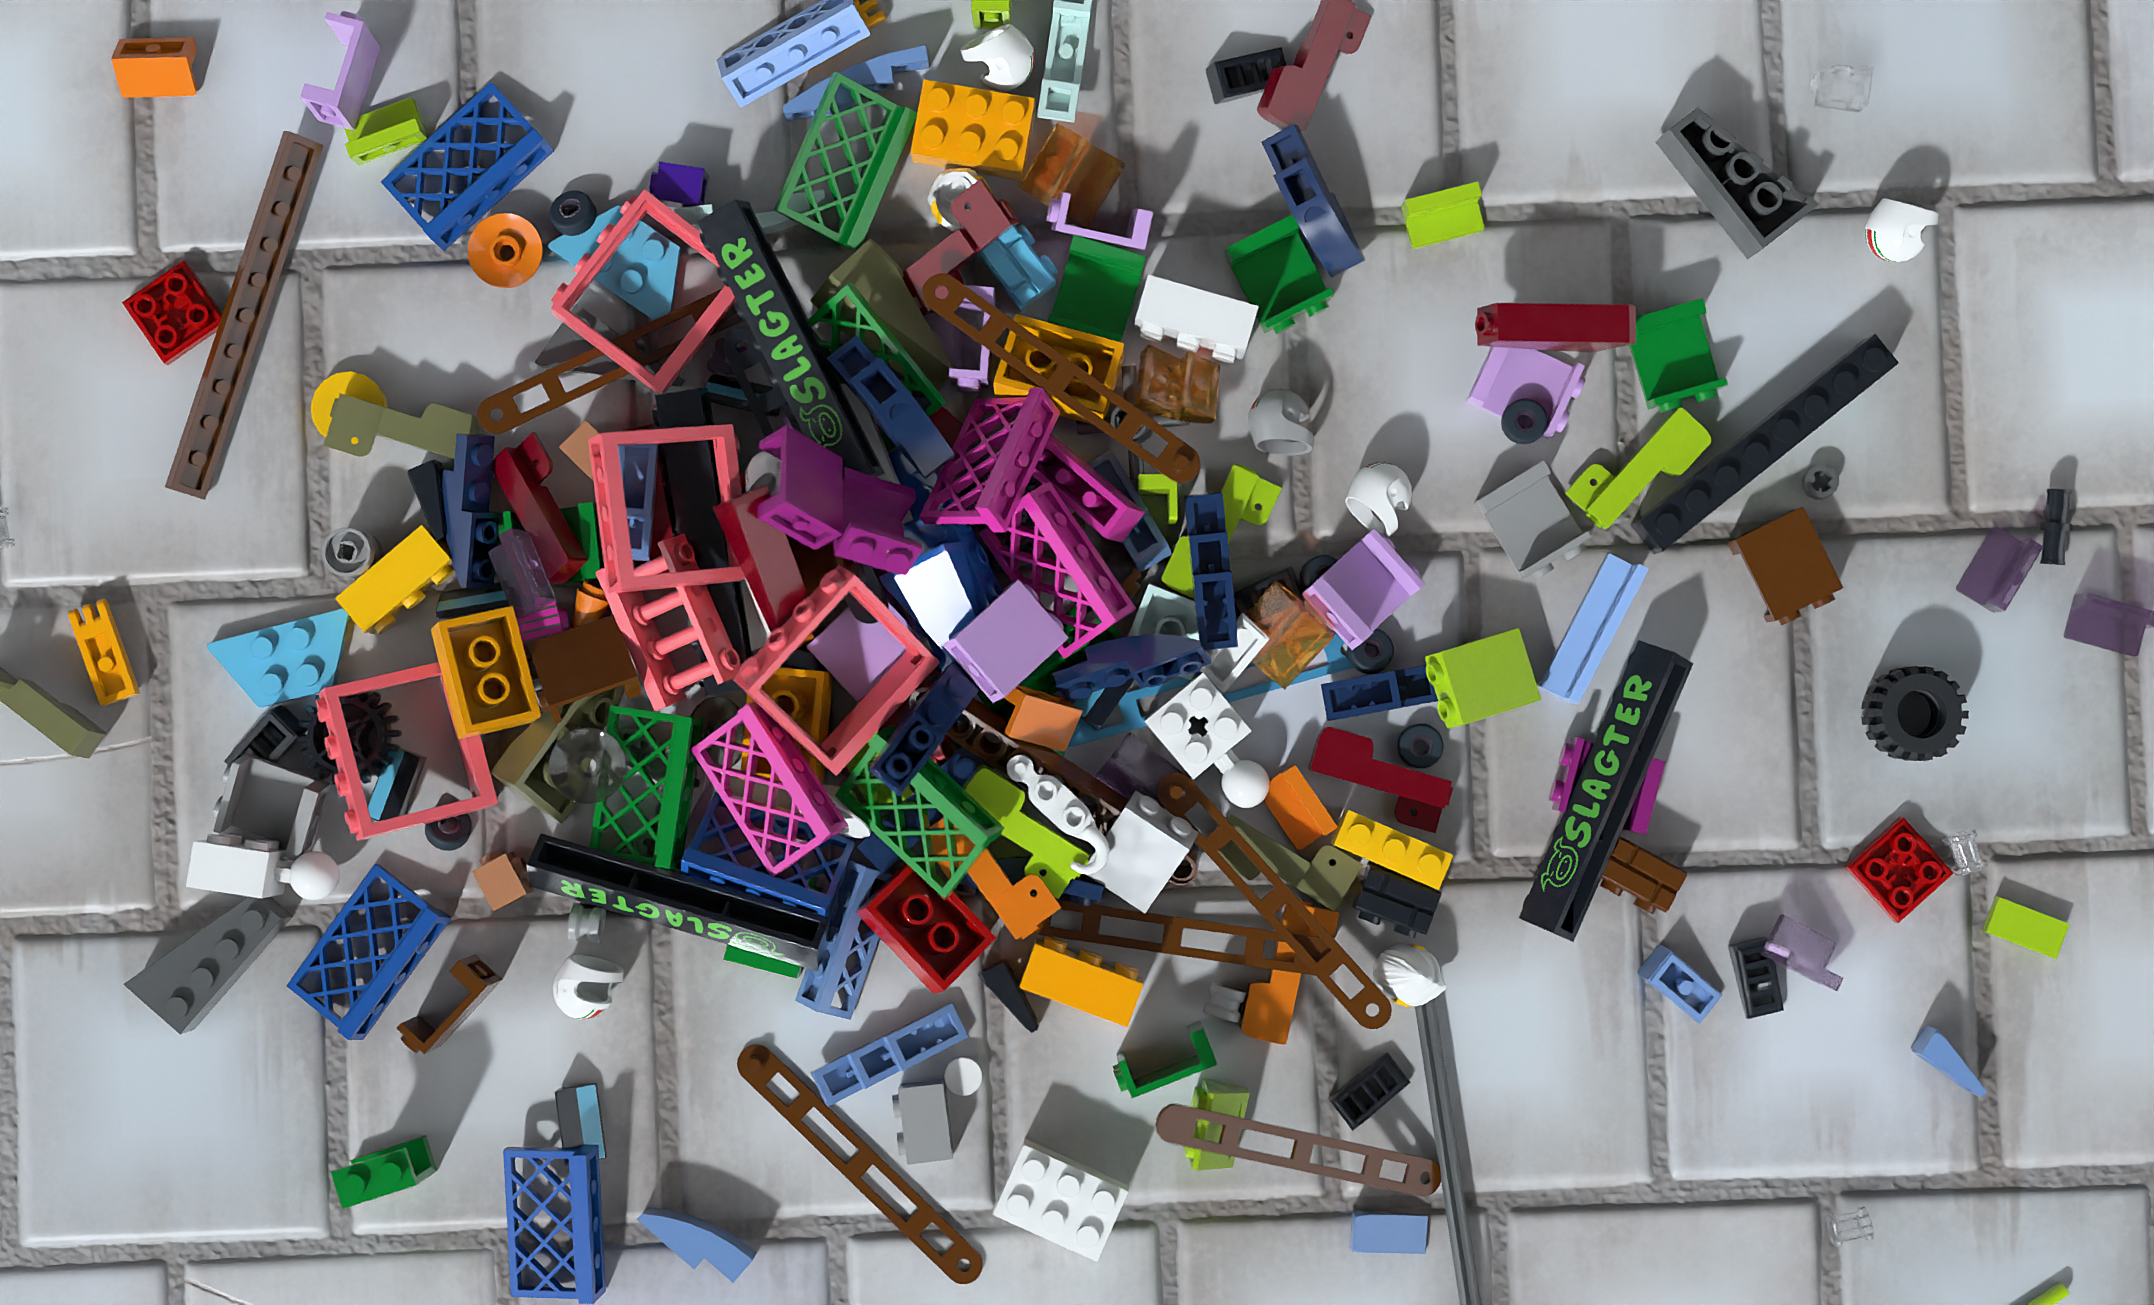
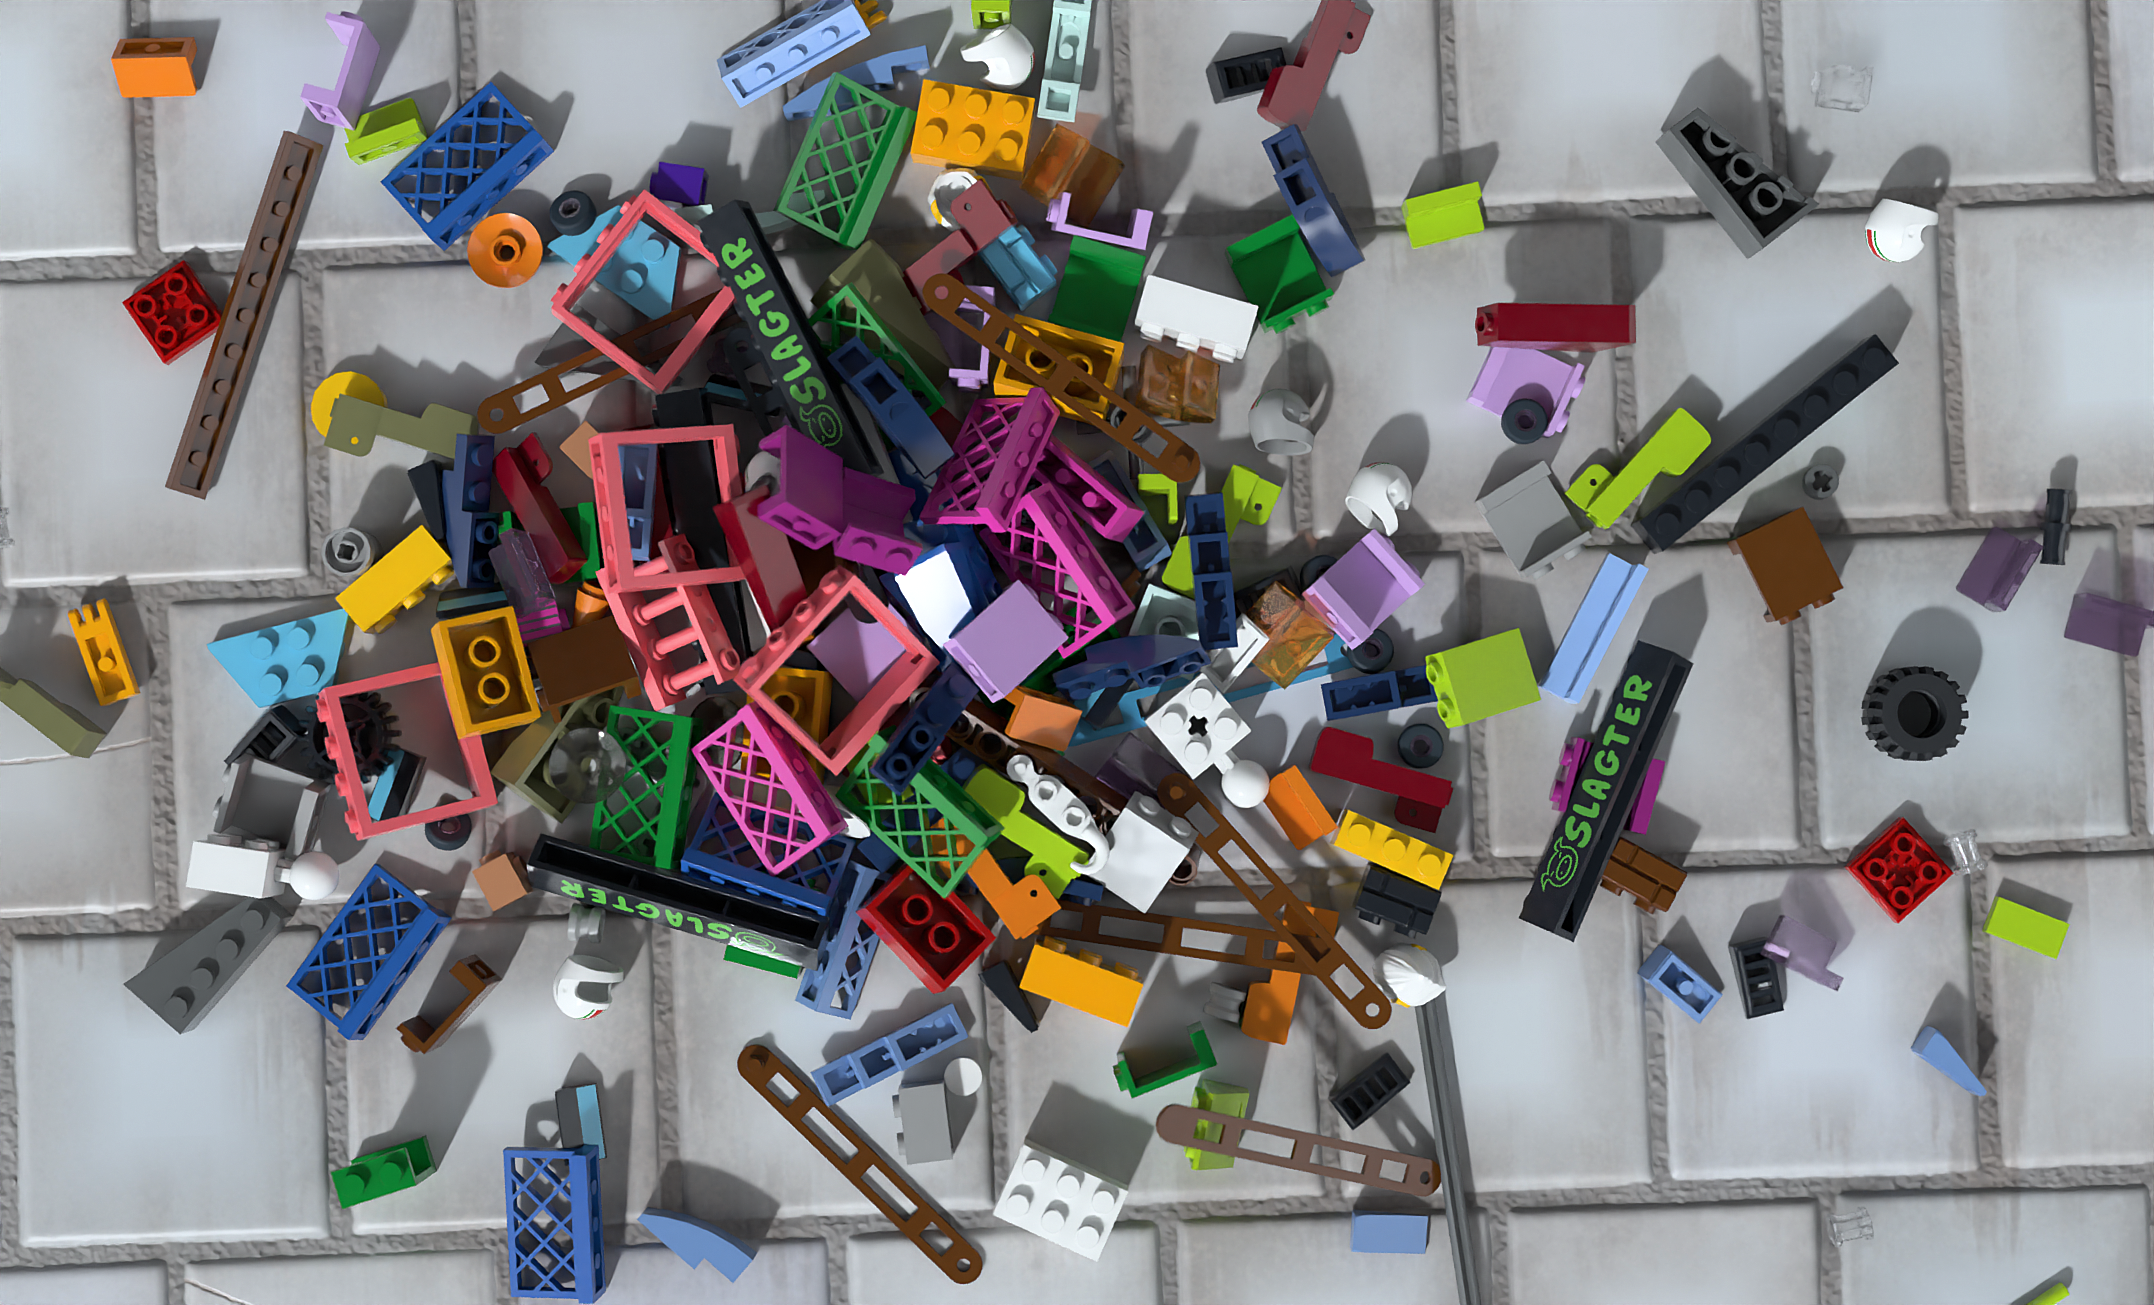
olive piece [1218,814,1363,911] -> none
green panel [1629,298,1728,413] -> none

